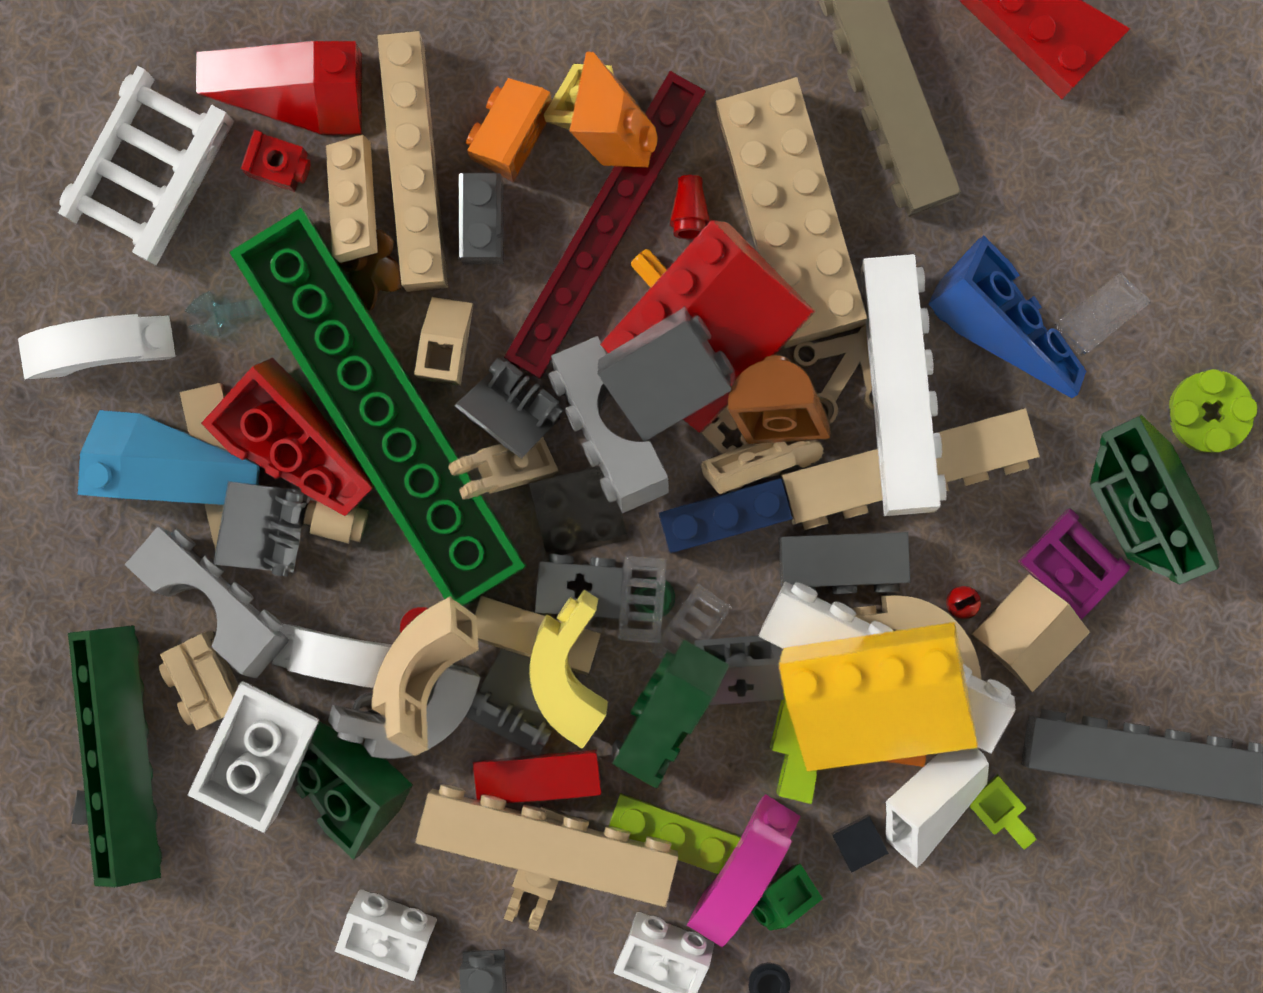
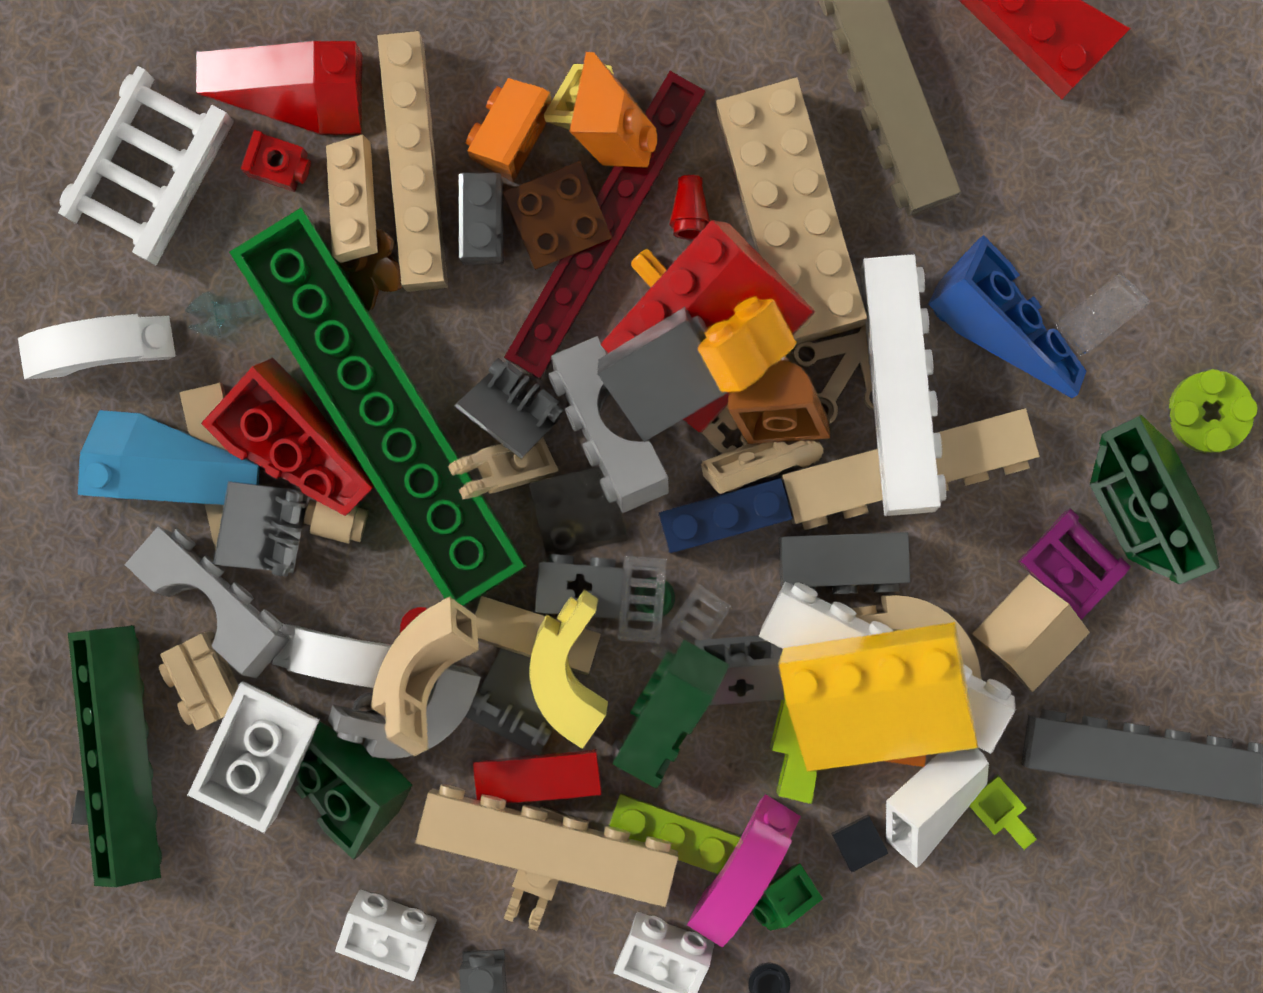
tan slope [414,297,474,386] -> none
red hinge [946,586,981,619] -> none
none -> reddish brown hinge [503,161,612,270]
none -> light orange brick [697,297,796,392]

